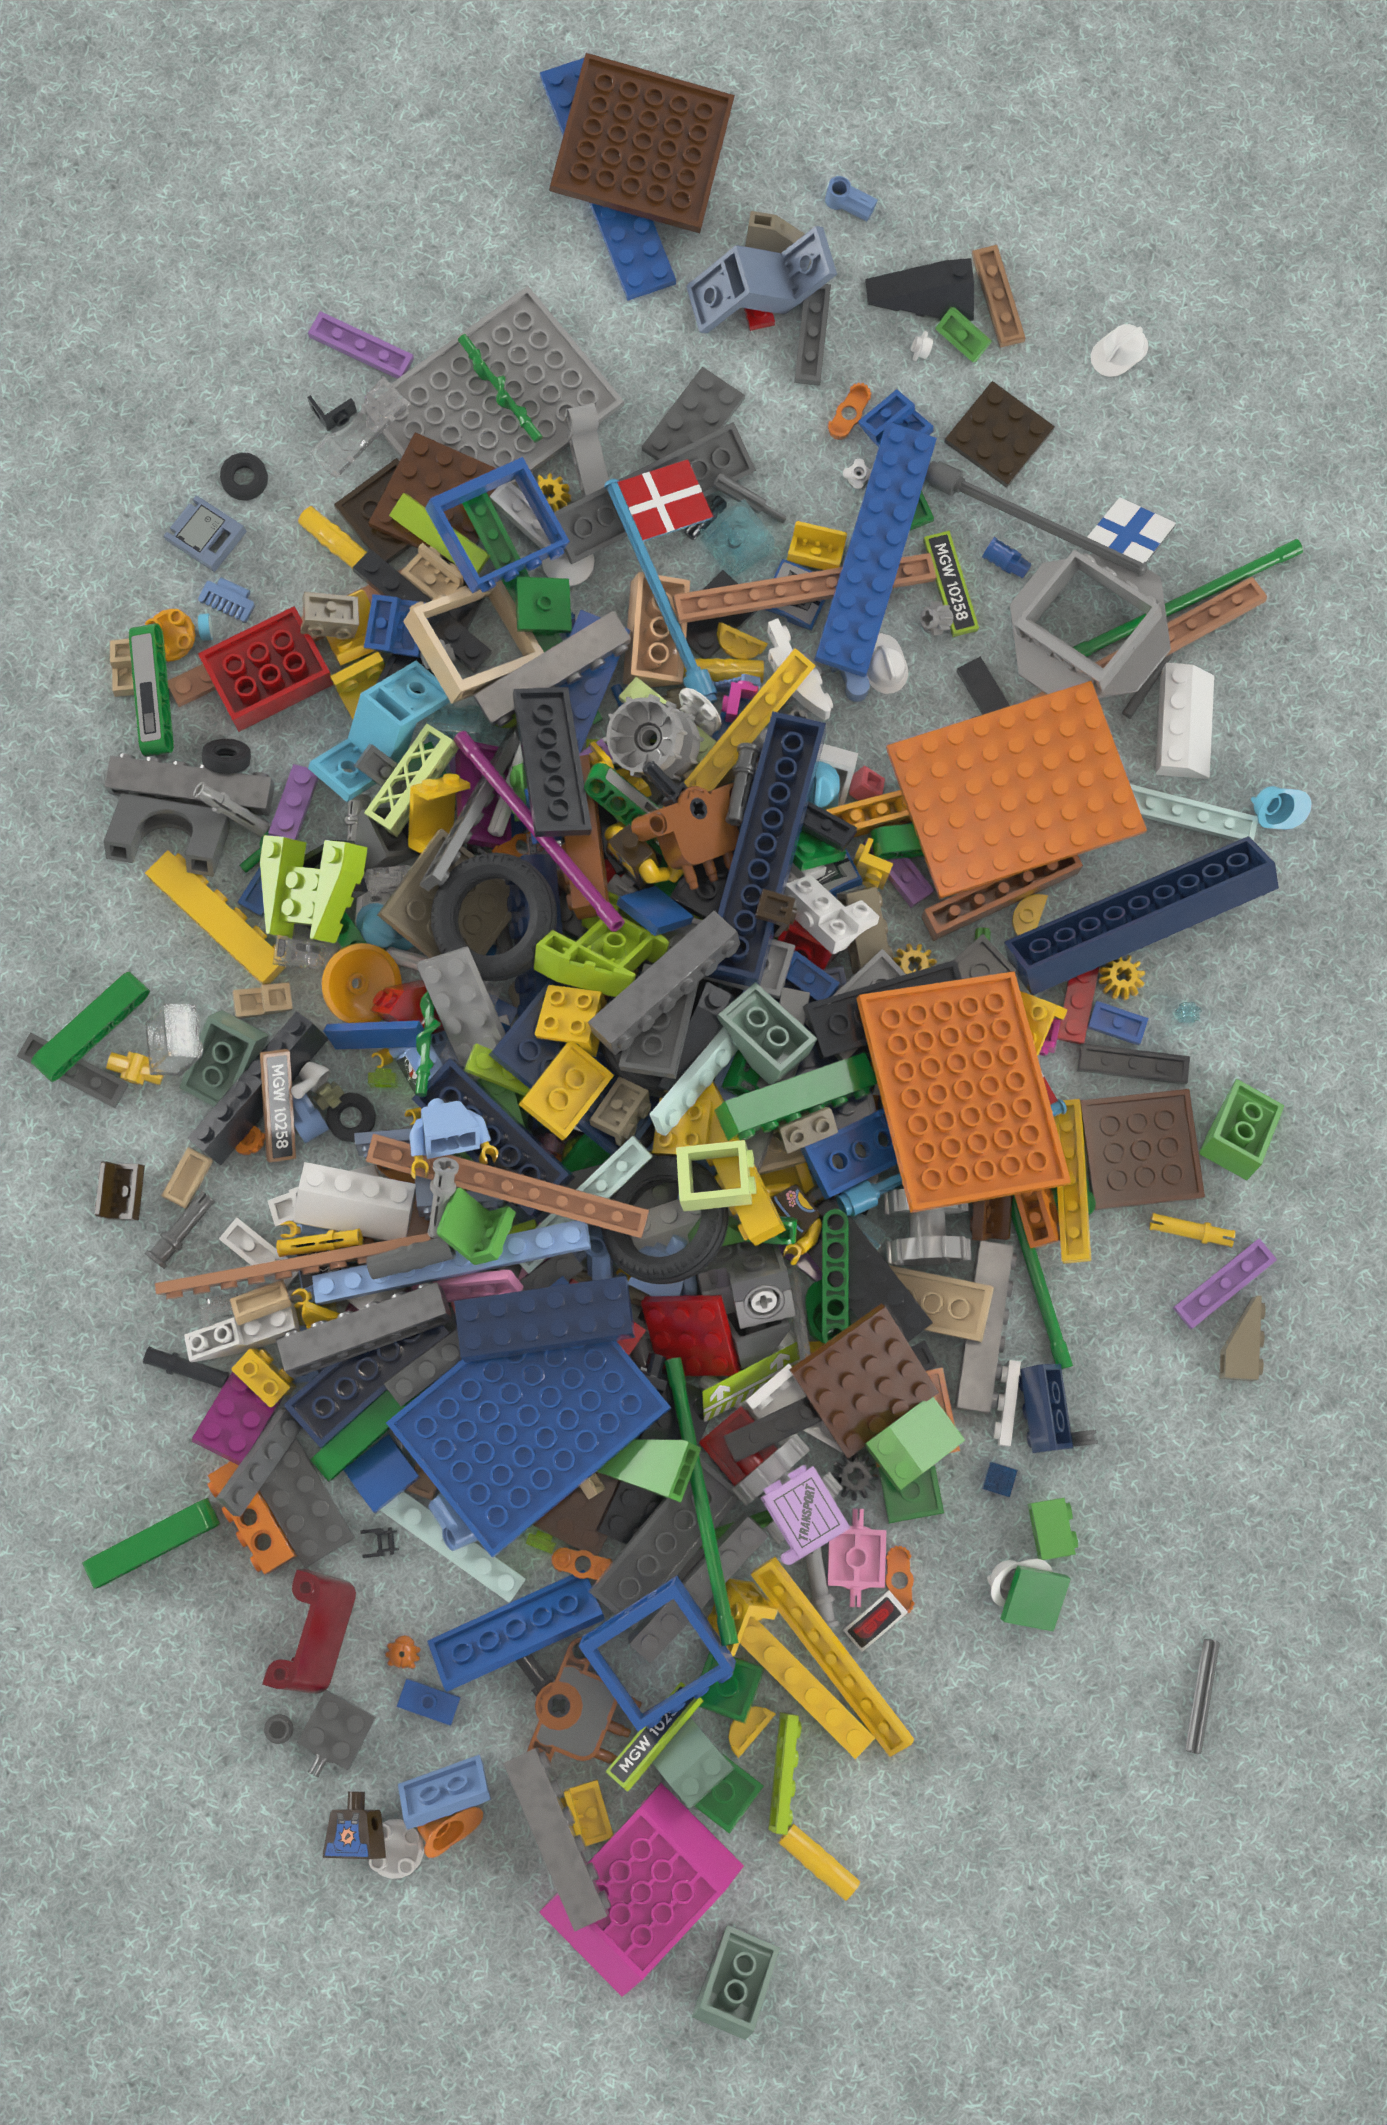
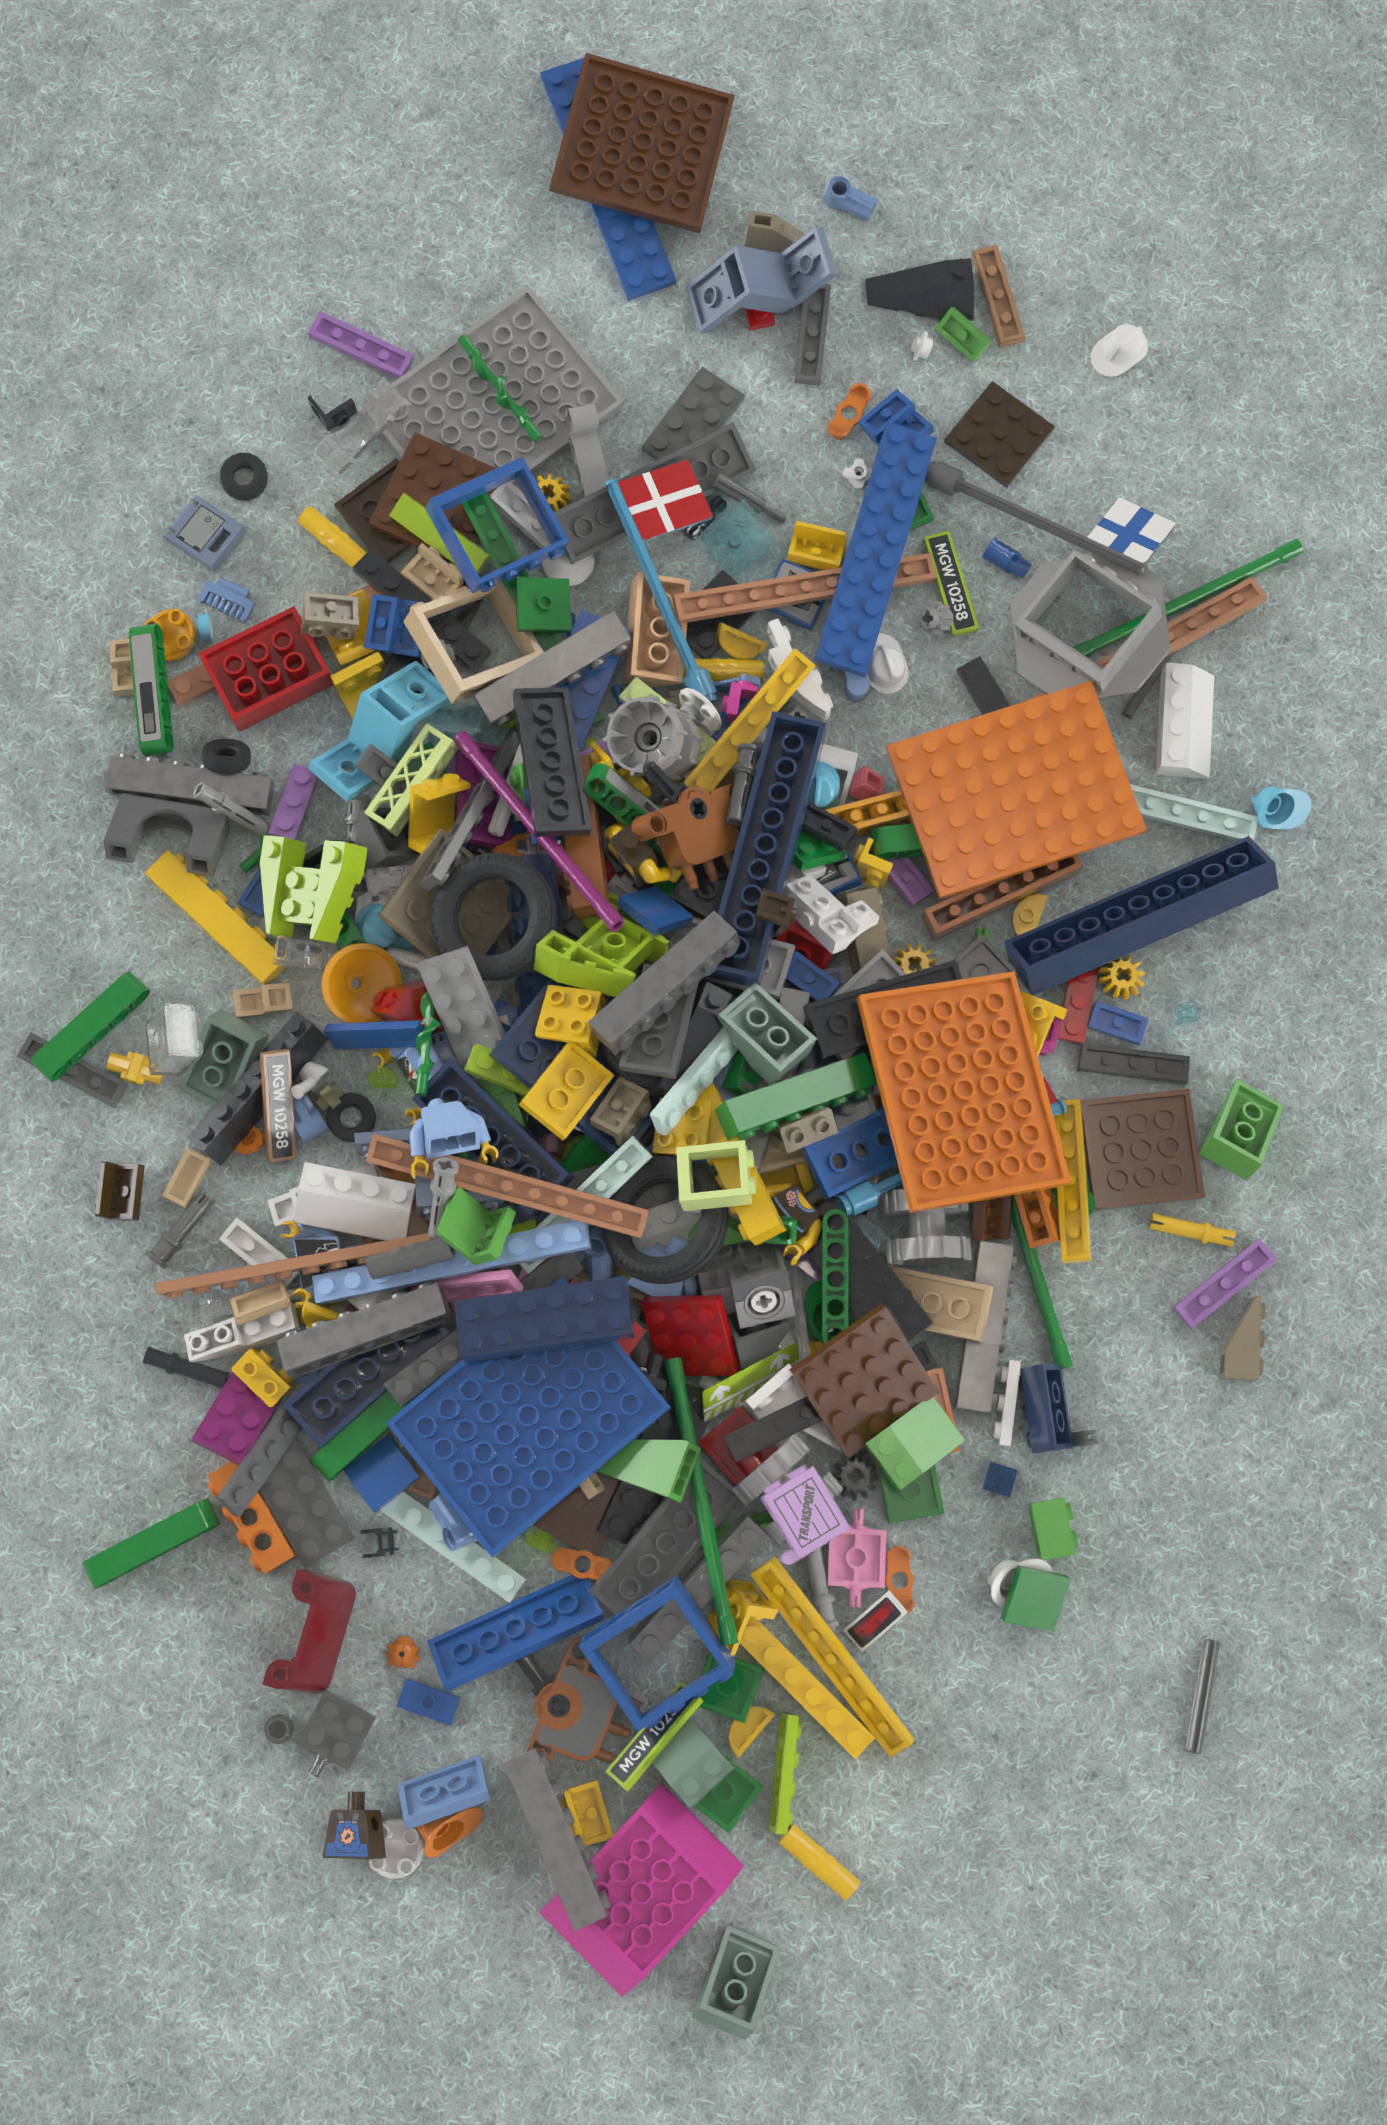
yellow pin [276,1228,363,1257] -> none

